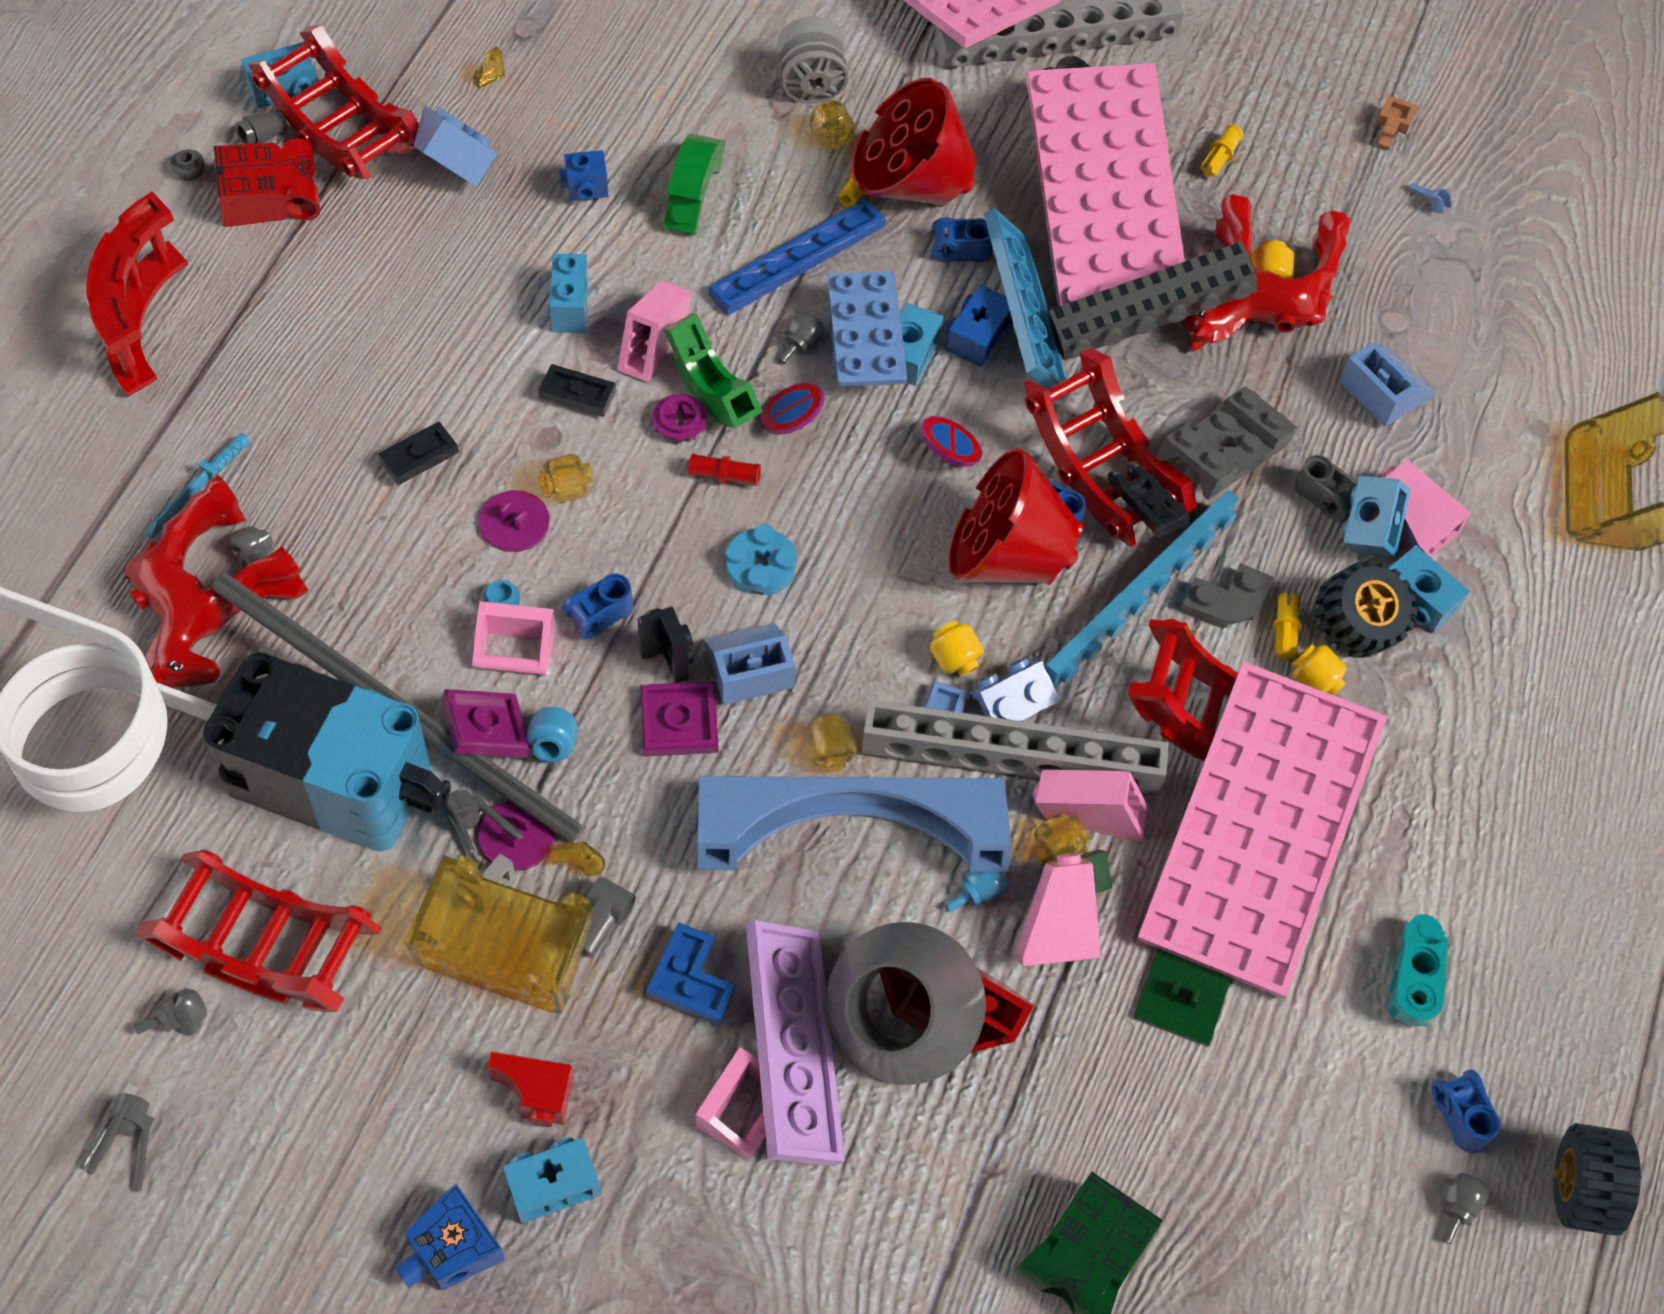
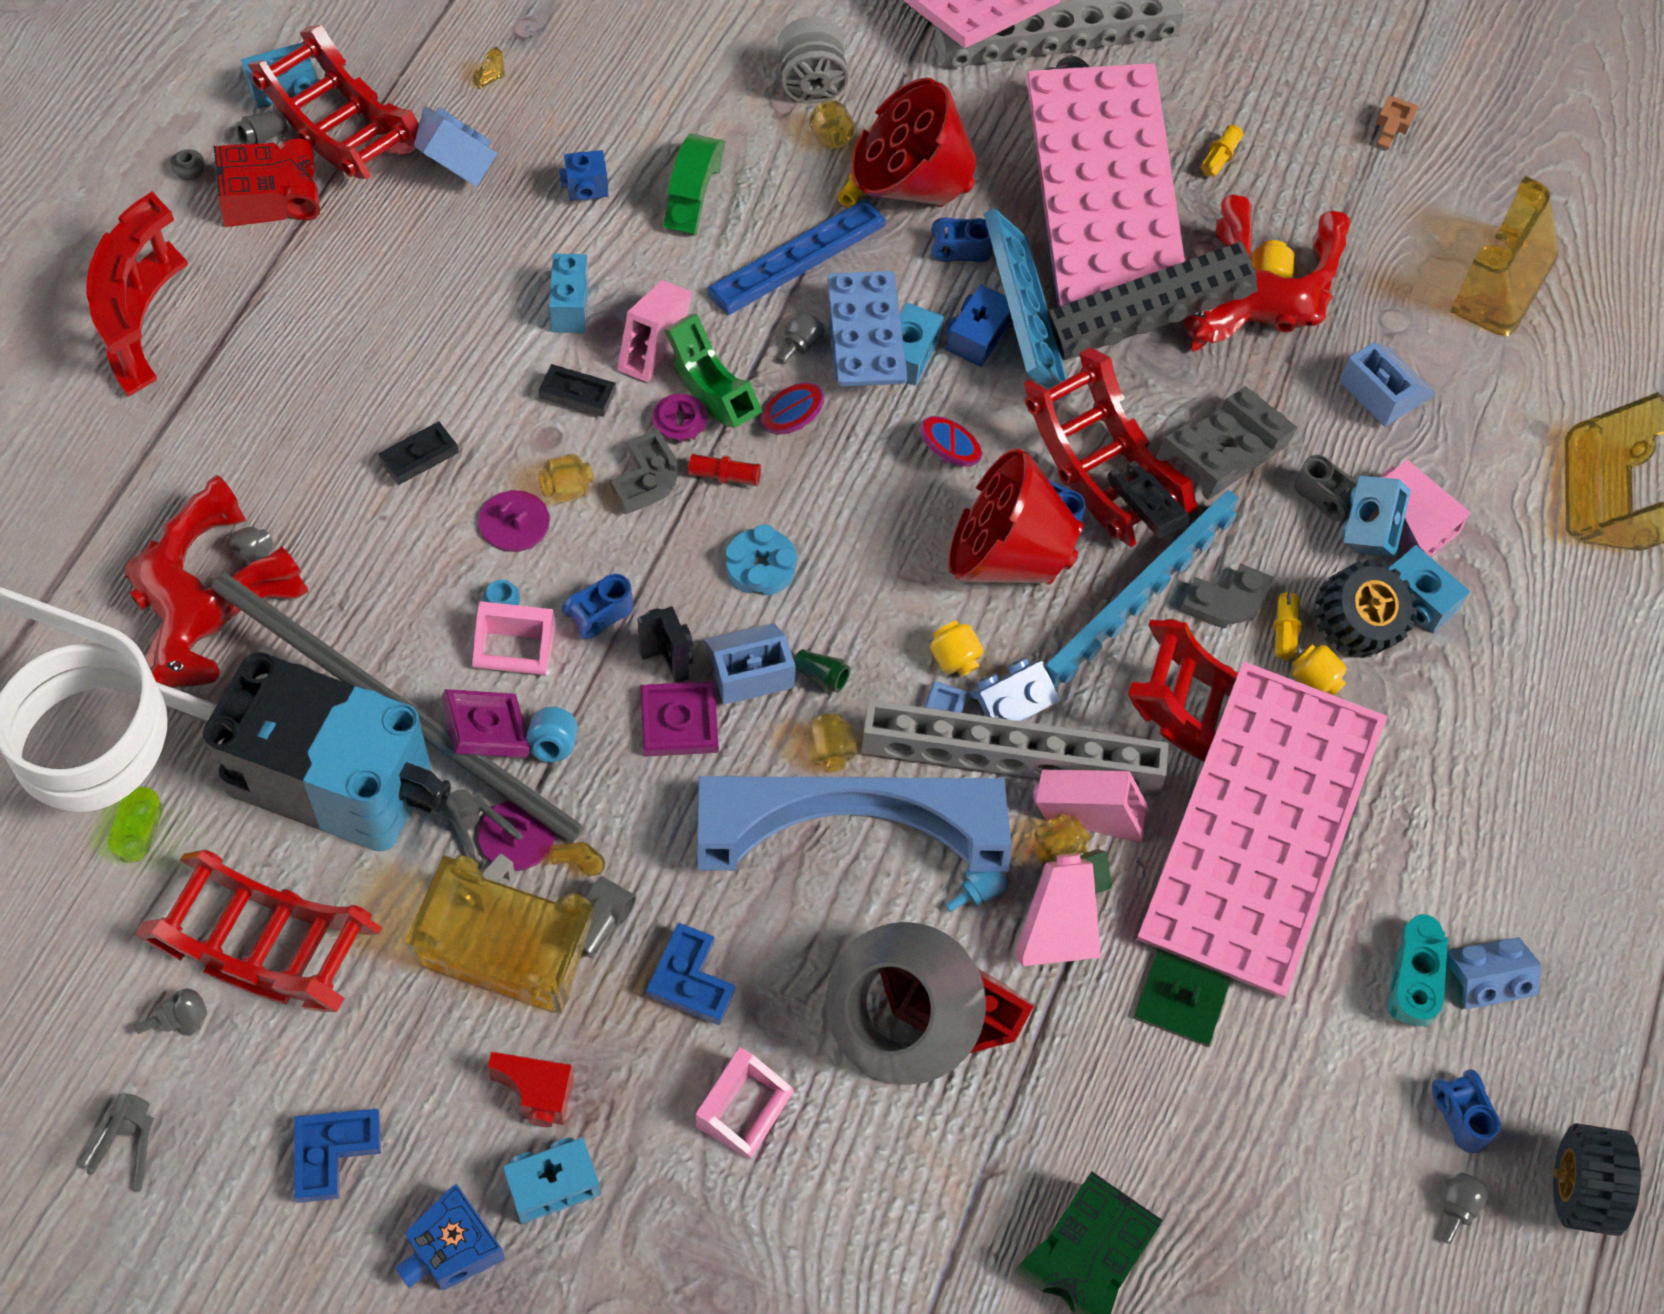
dark azure sword [146,433,251,539] -> none
lavender plate [746,920,845,1166] -> none
medium blue hand [1409,183,1452,214] -> none
none -> clear neon green plate [107,787,163,863]
none -> blue plate [294,1109,381,1203]
none -> dark grey plate [610,429,677,514]
none -> dark green cone [794,649,850,693]
none -> medium blue bracket [1446,937,1541,1009]
none -> clear yellow windscreen [1450,176,1559,336]

